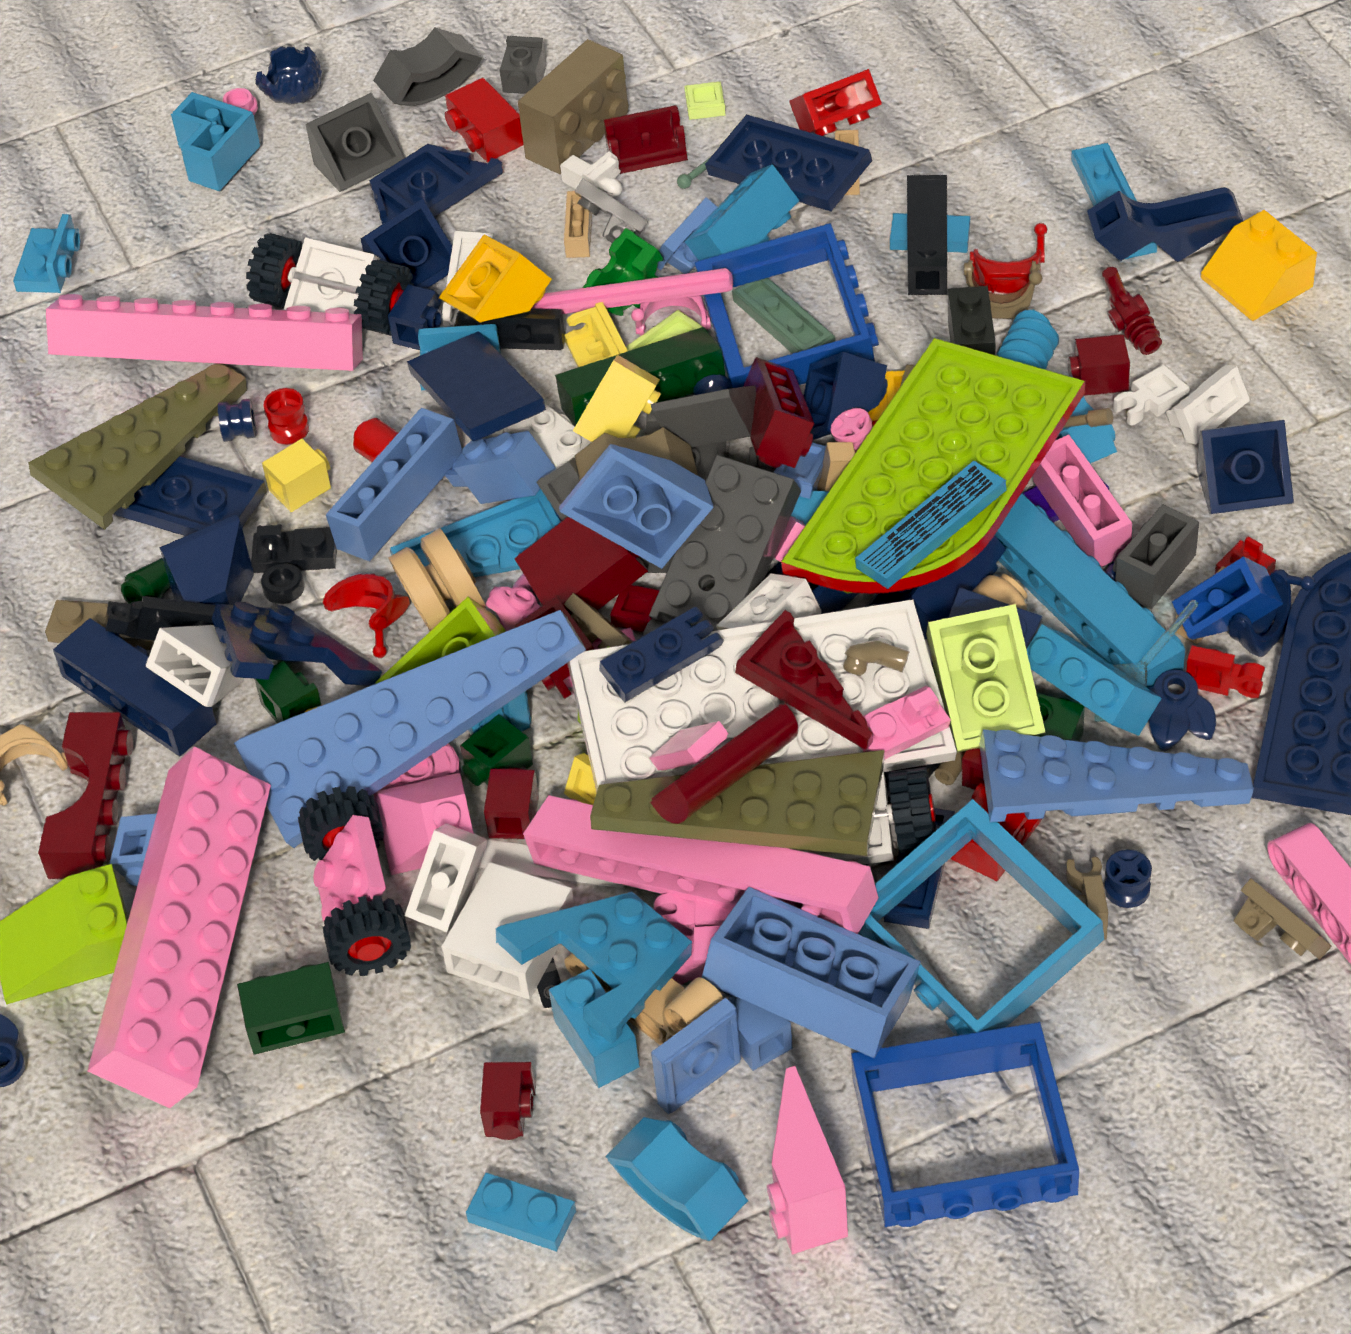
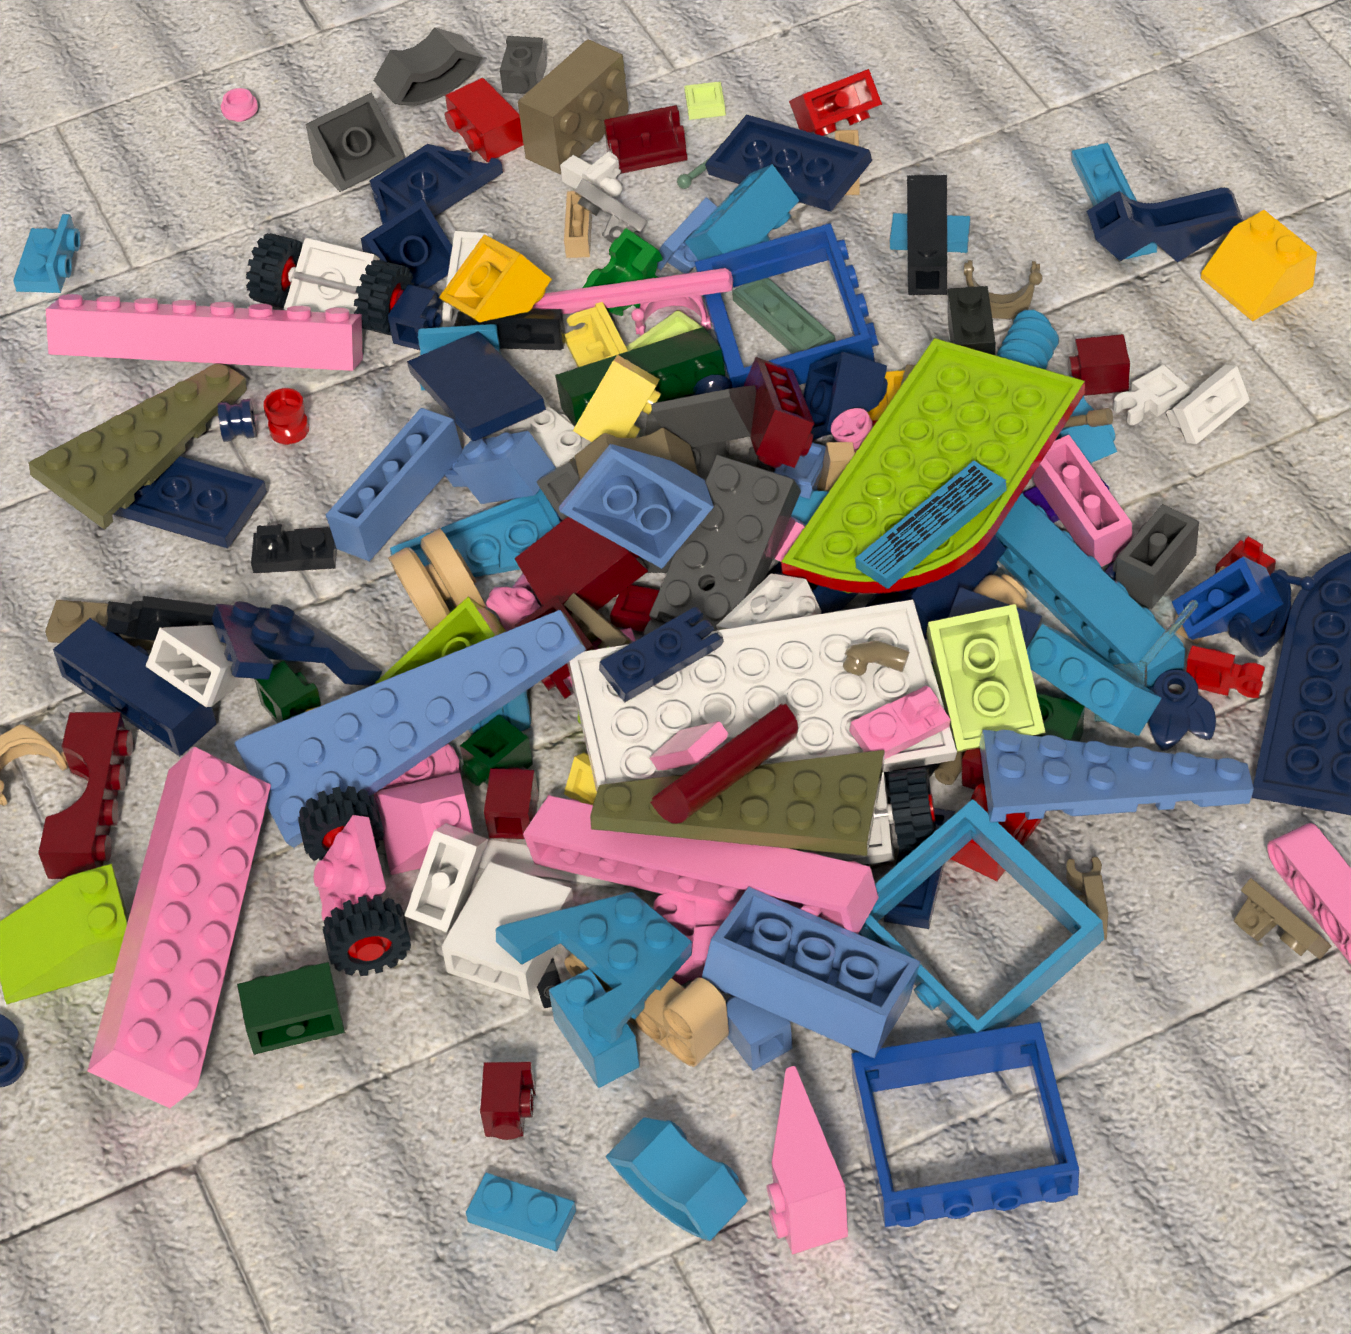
medium blue brick [110,813,157,886] -> none
dark green cone [121,558,170,604] -> none
dark blue slope [159,514,254,605] -> none
dark azure brick [171,92,260,191] -> none
dark blue hair [255,46,322,104] -> none
black tile [261,563,305,604] -> none
light yellow brick [262,439,331,512] -> none
red helmet [323,573,410,658] -> none
red brick [353,418,399,463] -> none
medium blue tile [651,997,741,1114] -> none
dark red wing [735,610,873,750] -> none
red helmet [970,223,1048,294] -> none
dark red piece [1102,267,1162,355] -> none
dark blue wheel [1104,849,1152,908] -> none
dark blue slope [1197,420,1294,514] -> none

